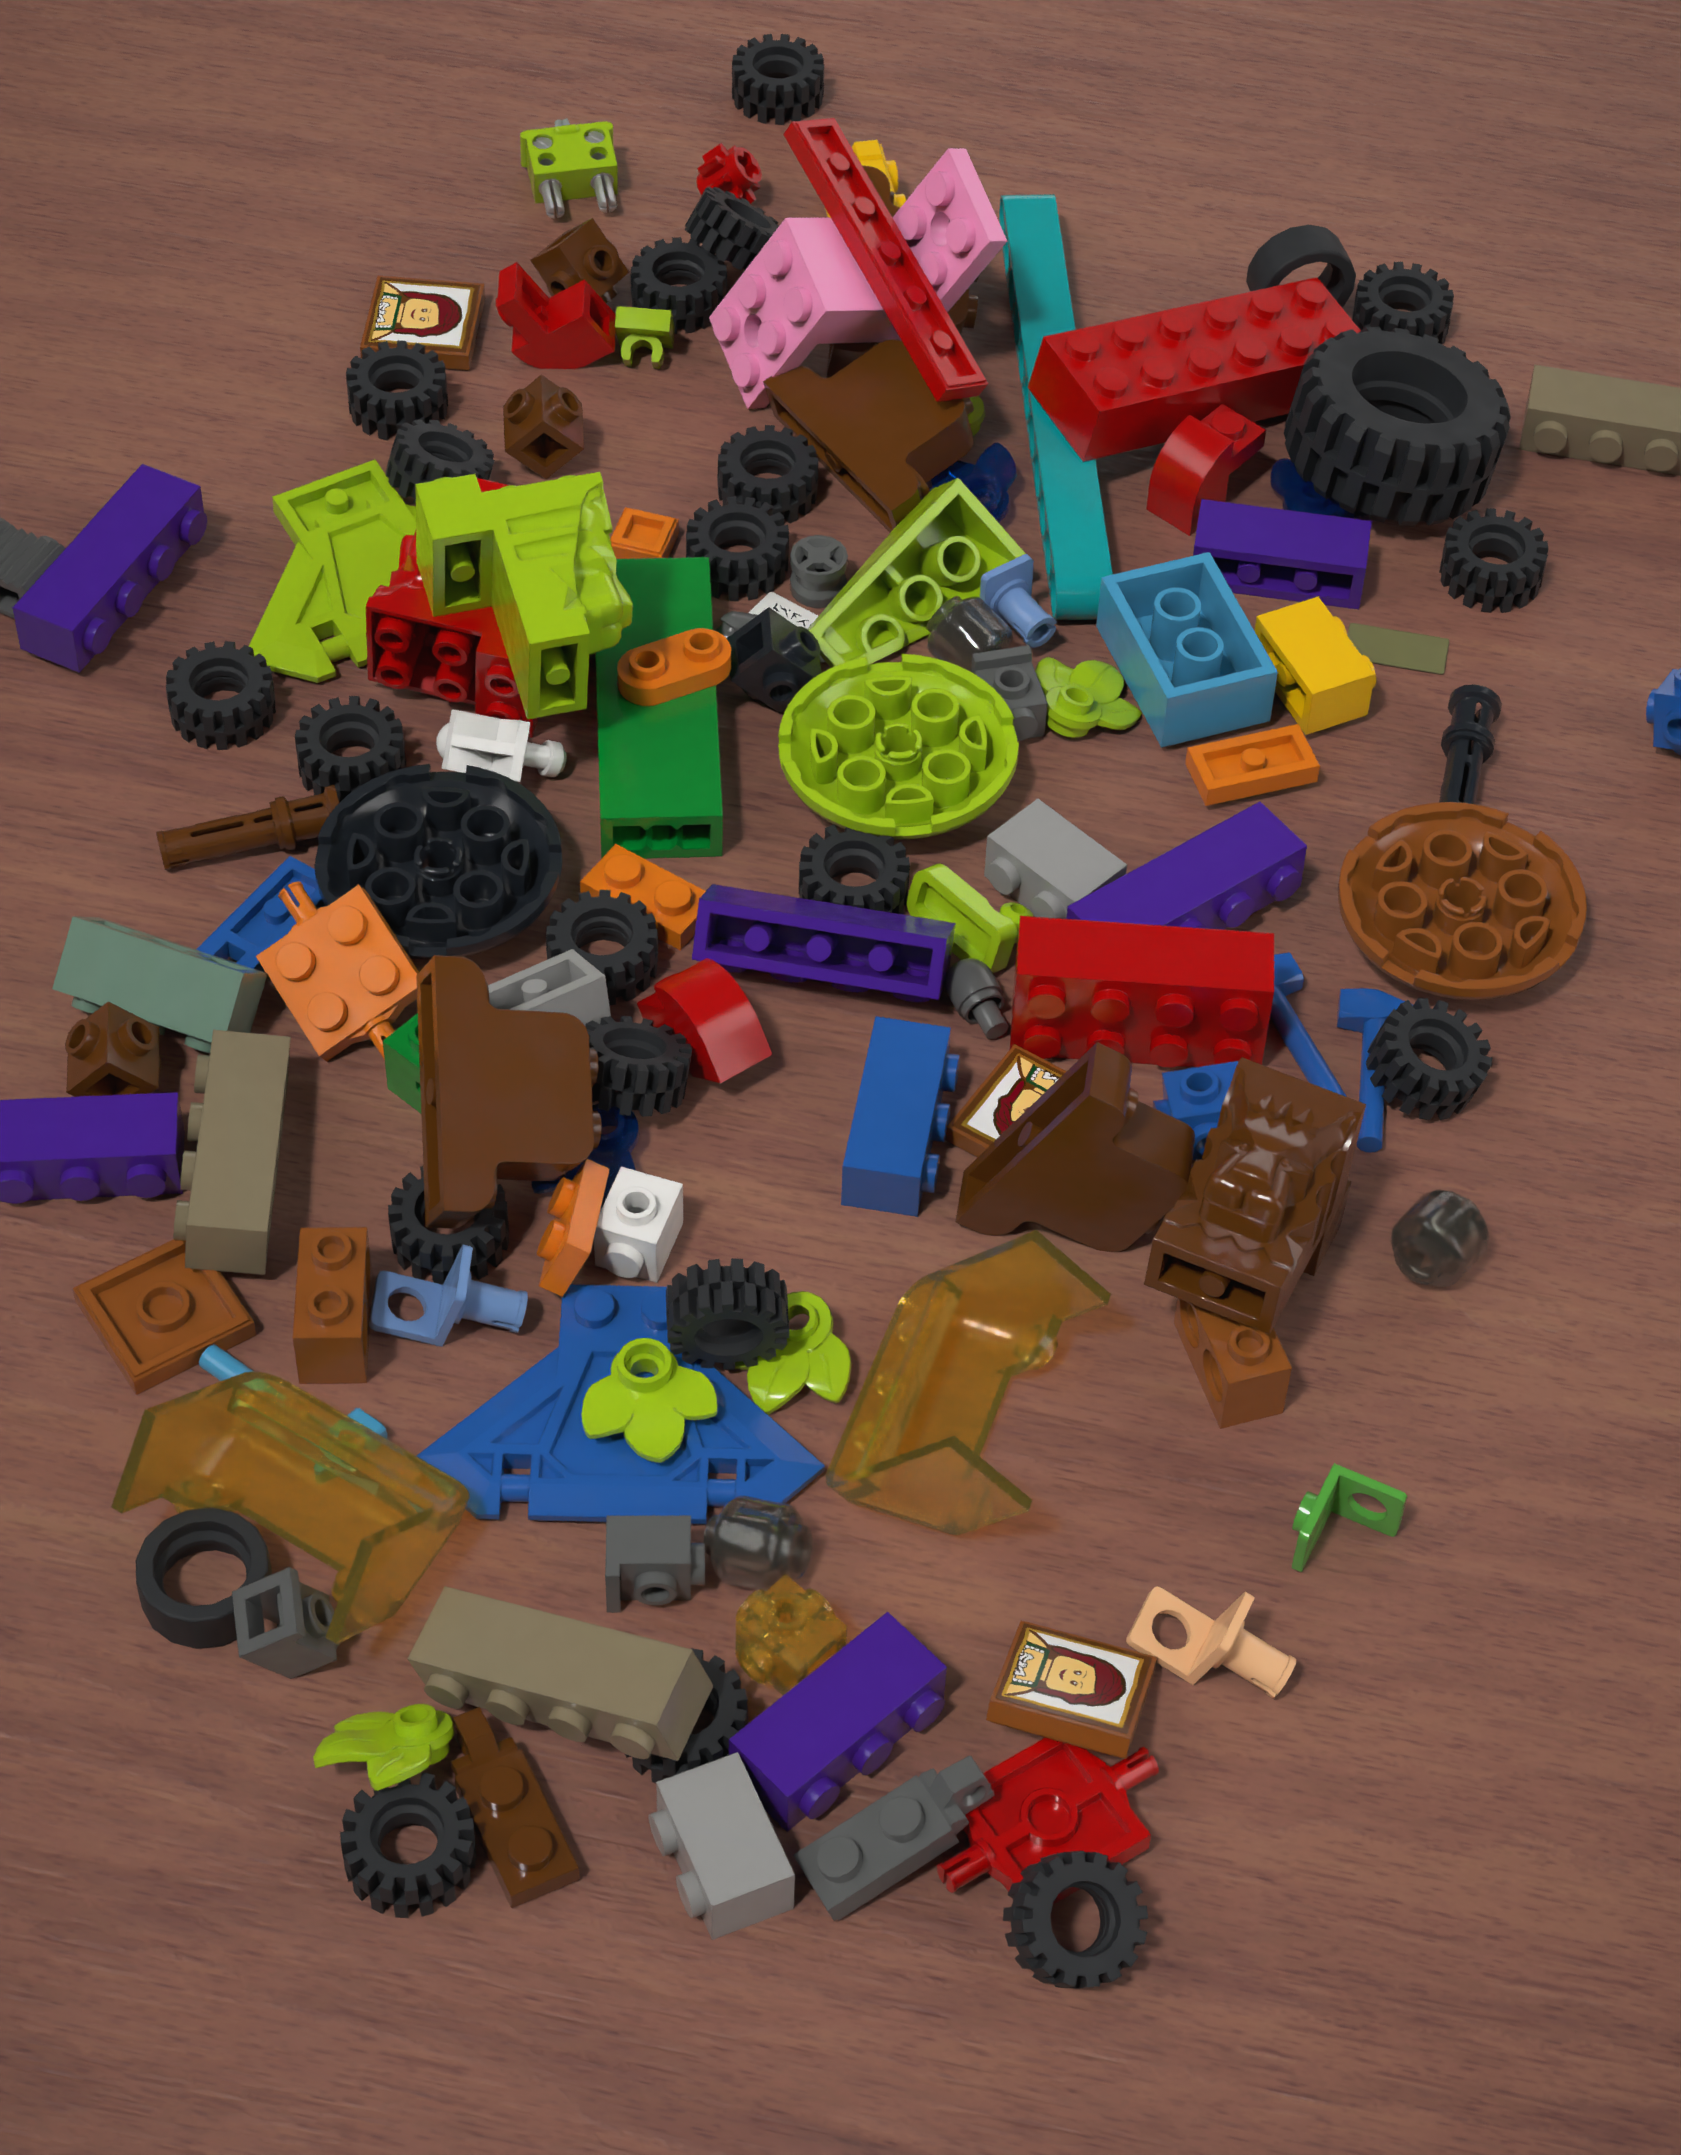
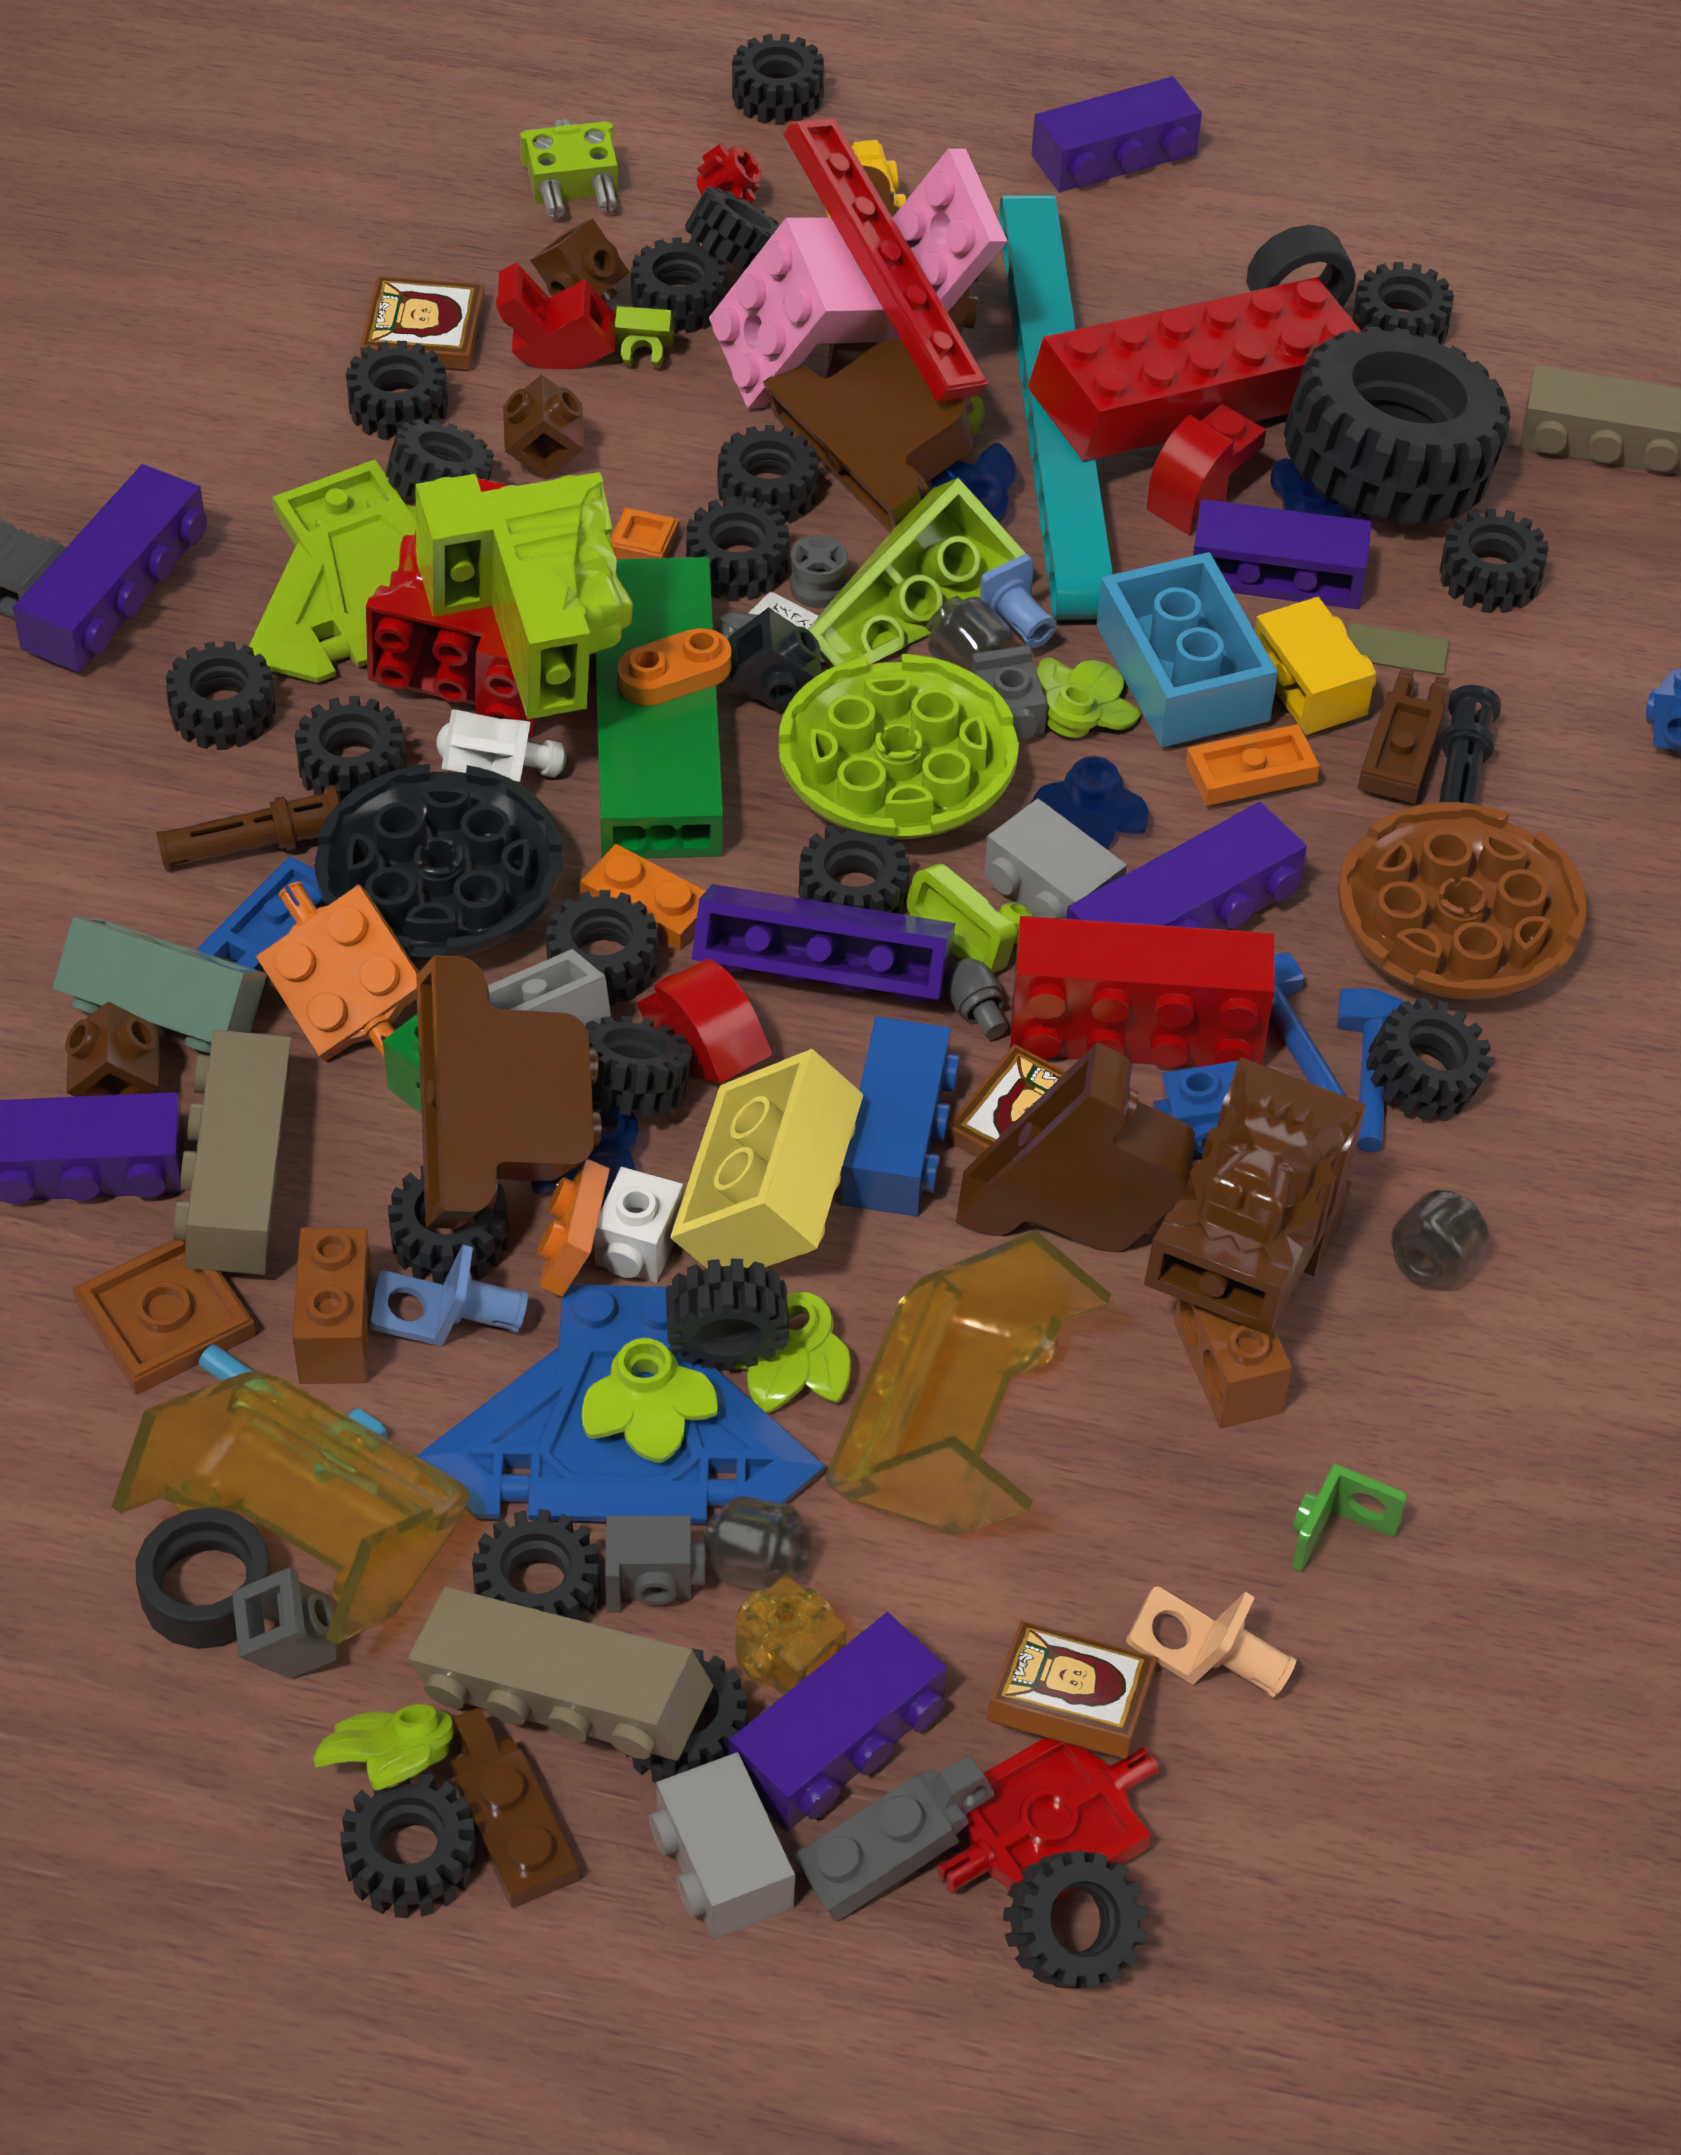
none -> black tyre [472,1509,600,1623]
none -> light yellow brick [670,1049,864,1269]
none -> clear blue plate [1030,756,1149,850]
none -> dark purple brick [1031,76,1202,193]
none -> reddish brown hinge [1357,667,1450,803]

